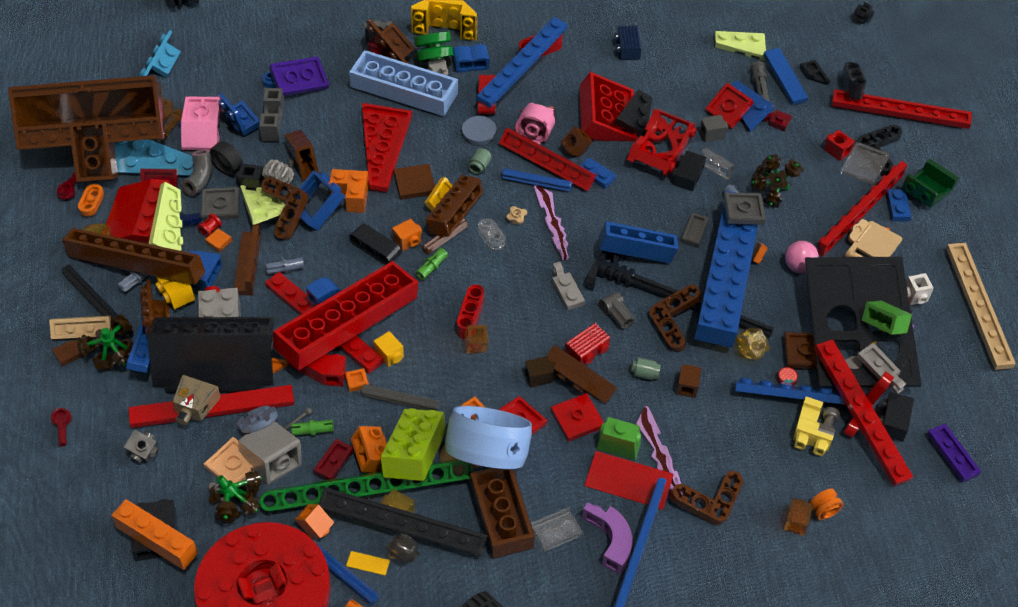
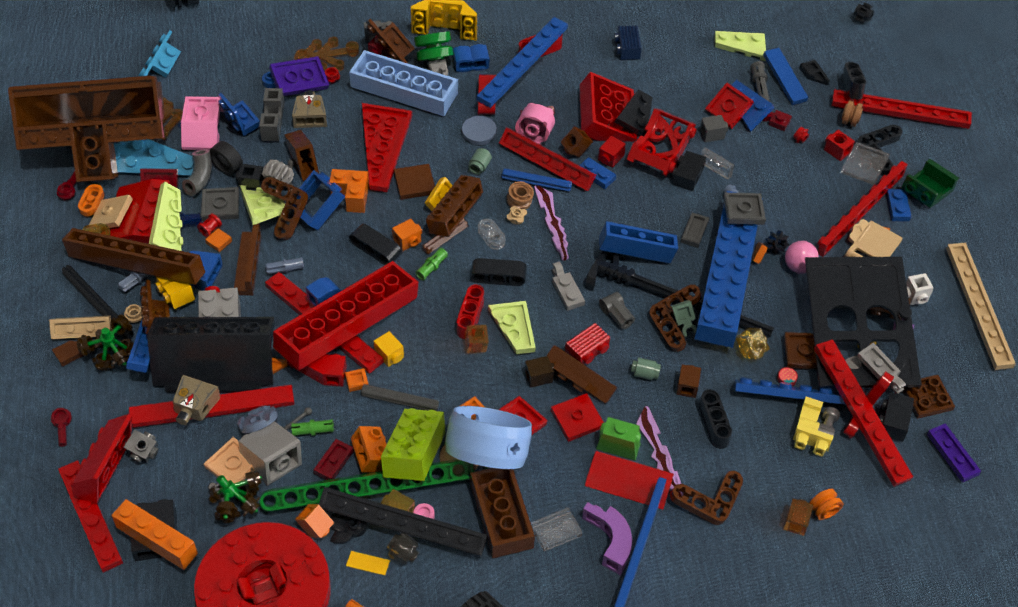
blue axle [318,545,379,605] -> none
dark brown plant [751,154,803,208] -> none
bright green brick [862,301,912,335] -> none
none -> red plate [58,460,123,572]
none -> red slope [71,414,132,504]
none -> tan plate [88,195,133,231]
none -> tan plate [124,304,143,323]
none -> dark tan torso [292,90,327,128]
none -> clear orange plant [294,37,359,72]
none -> red plate [325,67,340,83]
none -> black plate [330,513,367,544]
none -> bright pink tile [413,503,435,519]
none -> black beam [471,258,527,286]
none -> yellowish green wing [488,301,536,354]
none -> medium nougat wheel [507,181,534,210]
none -> red brick [598,136,626,168]
none -> sand green plate [671,300,697,337]
none -> black beam [699,389,732,449]
none -> black gear [765,230,790,254]
none -> red plate [793,127,809,143]
none -> medium nougat wheel [841,100,863,127]
none -> reddish brown tile [903,375,955,419]

